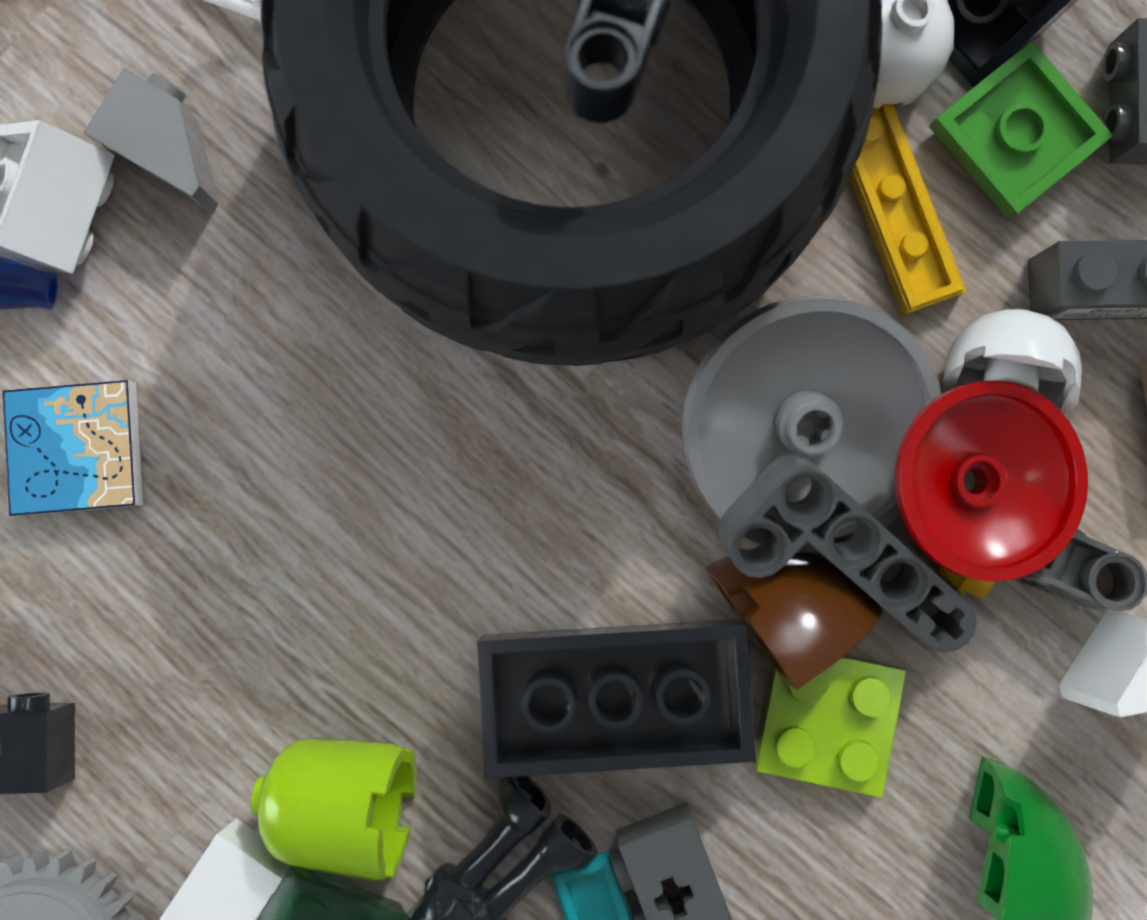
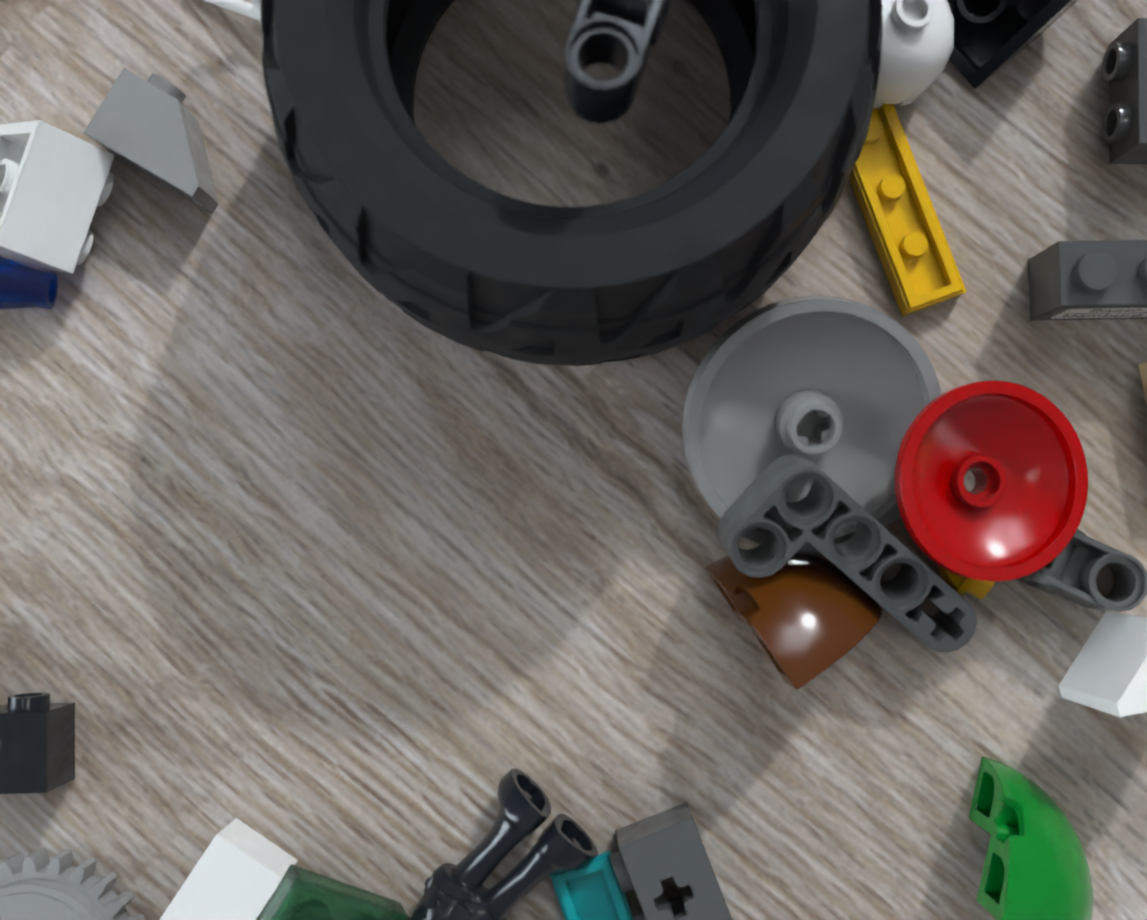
tile [2,380,144,516] -> none
lime cylinder [251,737,417,881] -> none
black brick [477,619,756,778] -> none
lime plate [752,656,906,798] -> none
bright green plate [929,41,1114,220] -> none
white cylinder [943,309,1082,416] -> none

